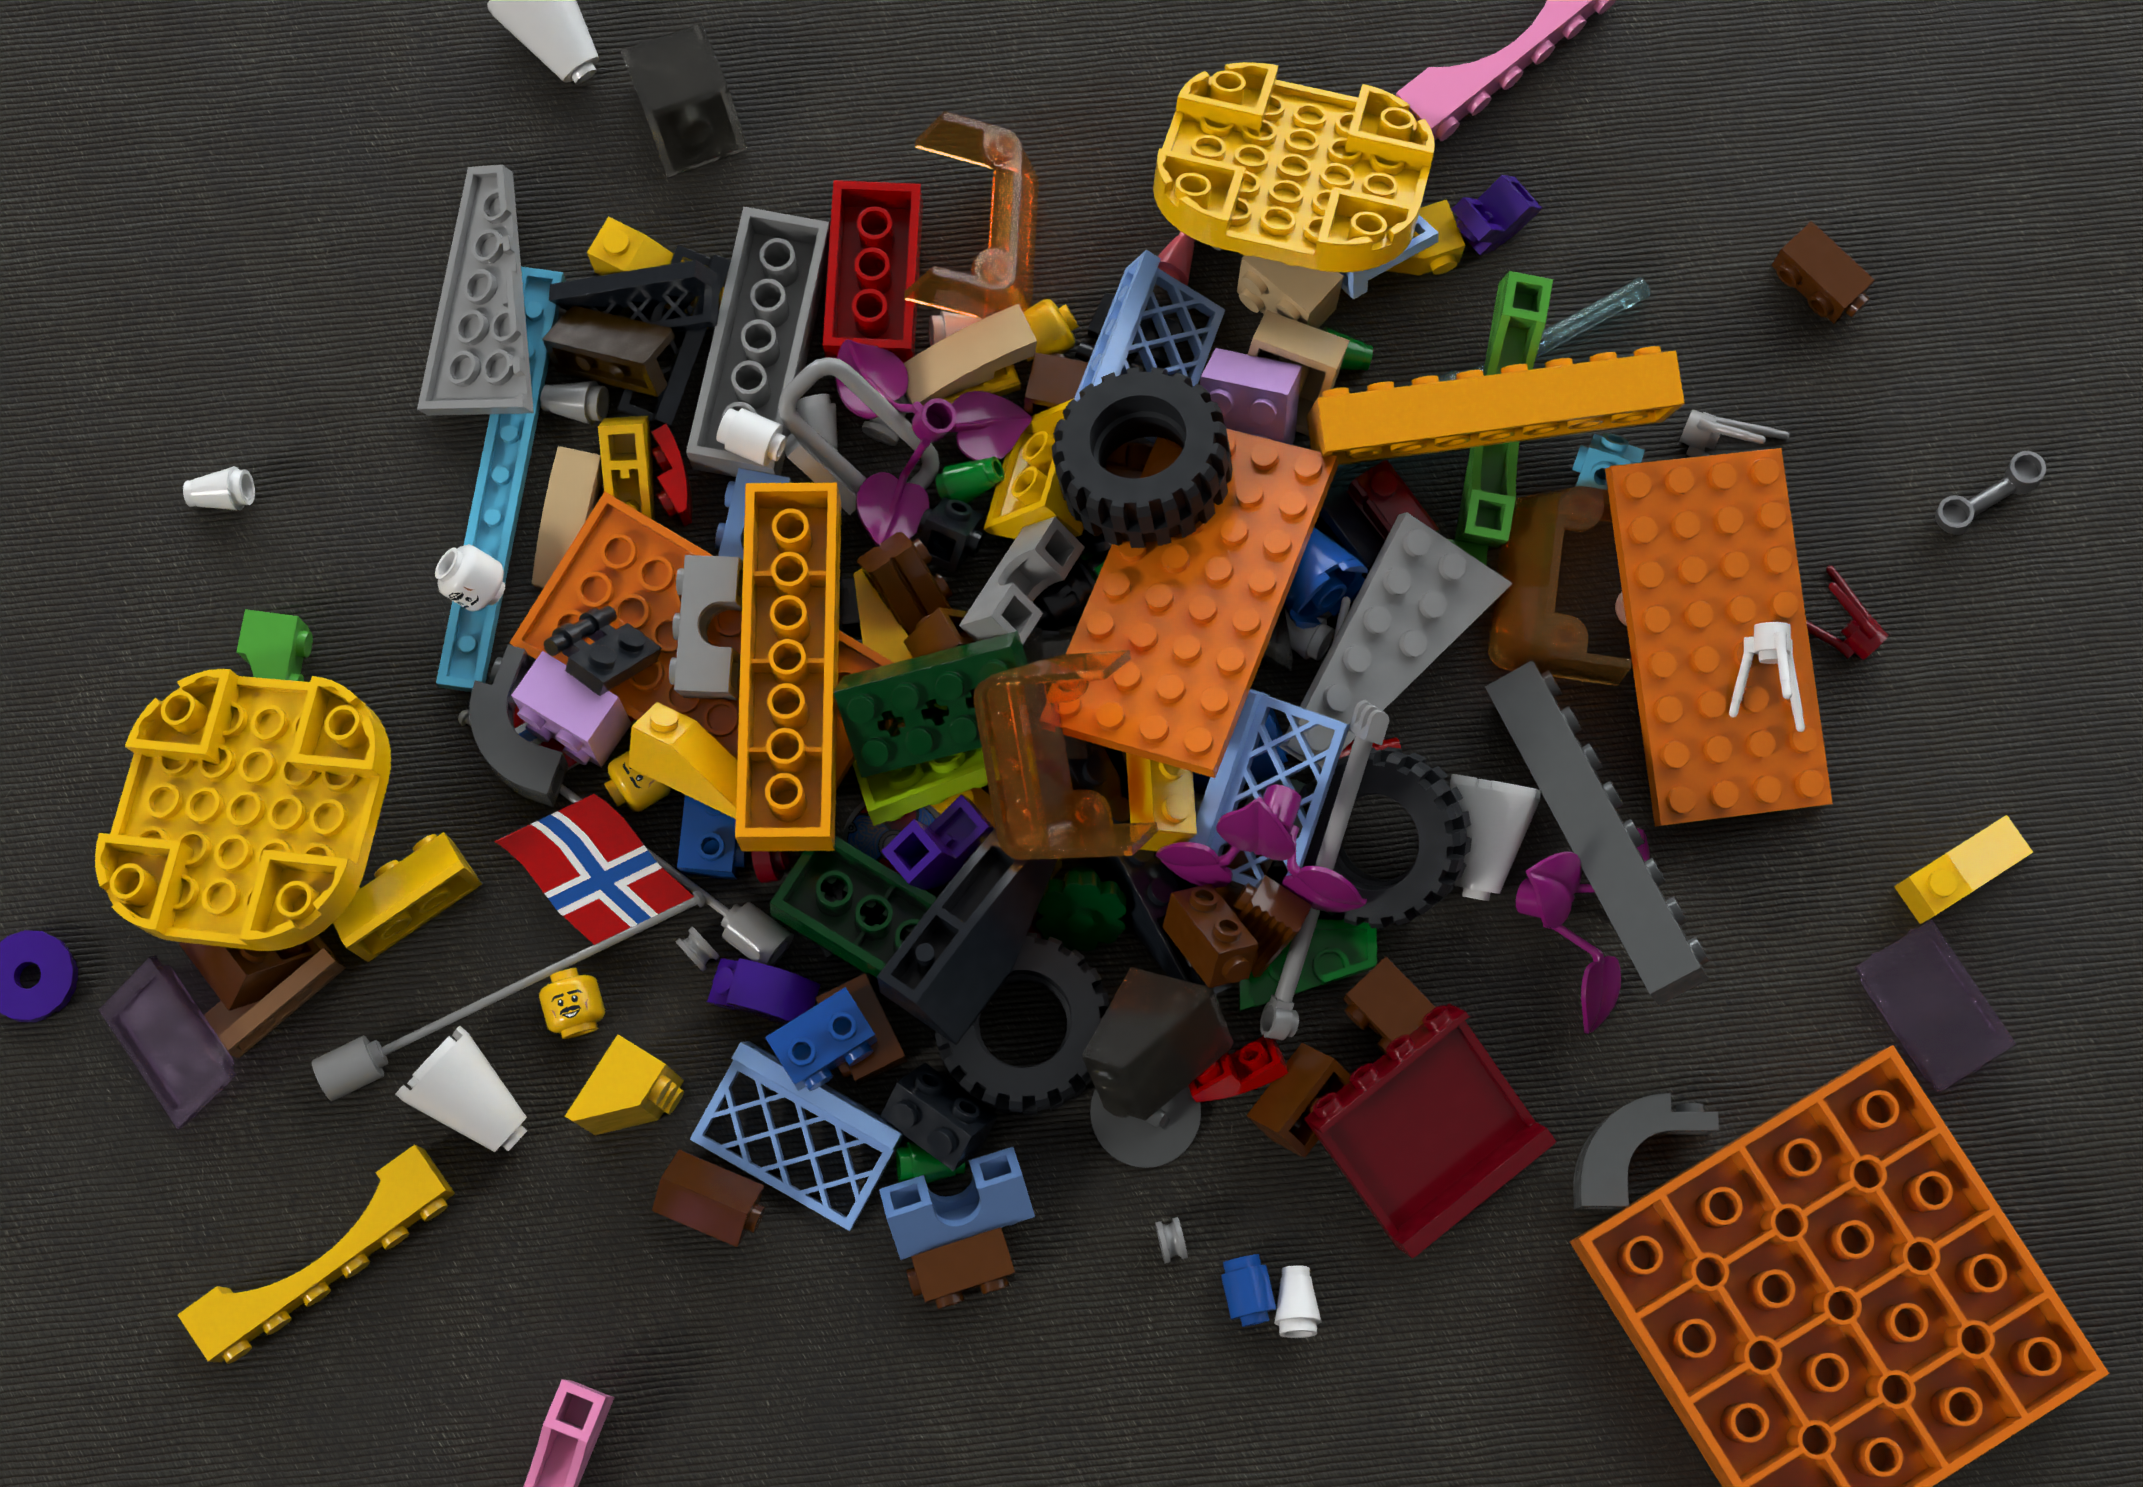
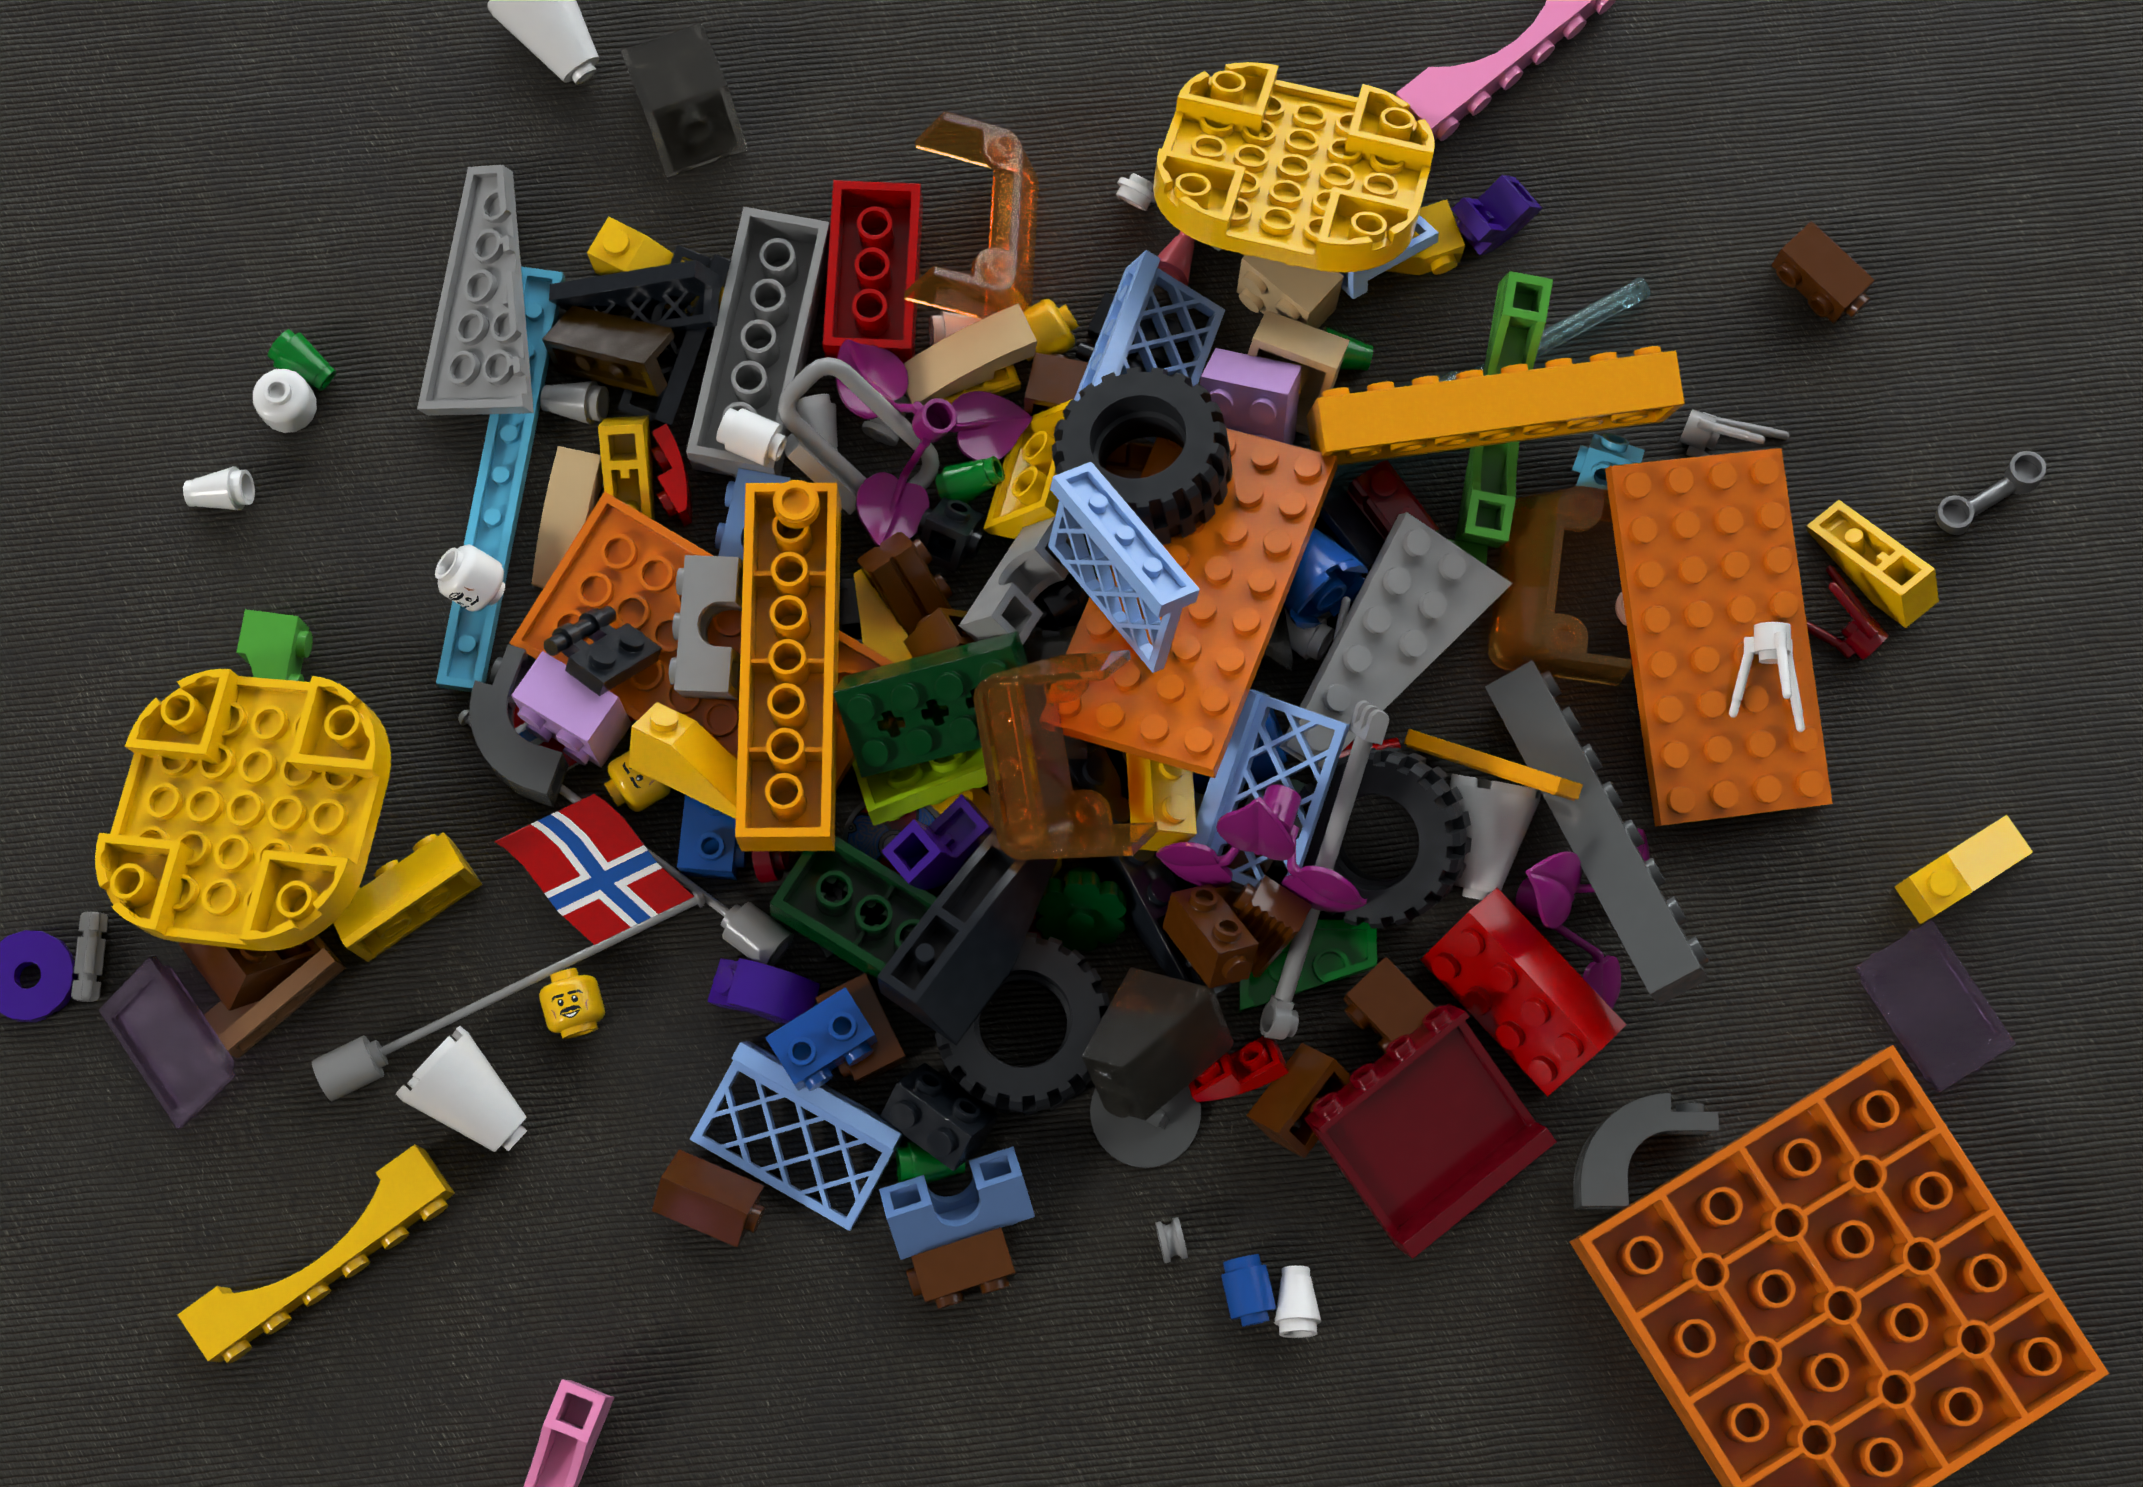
yellow slope [565,1034,684,1135] -> none
light grey bush [675,926,720,972] -> none
none -> light grey axle [71,911,109,1002]
none -> white head [253,369,317,433]
none -> green cone [267,329,336,391]
none -> light orange tile [773,480,820,529]
none -> light blue fence [1048,462,1200,673]
none -> white plate [1116,173,1156,211]
none -> light orange tile [1404,729,1583,801]
none -> red brick [1420,888,1627,1097]
none -> yellow slope [1806,500,1939,628]

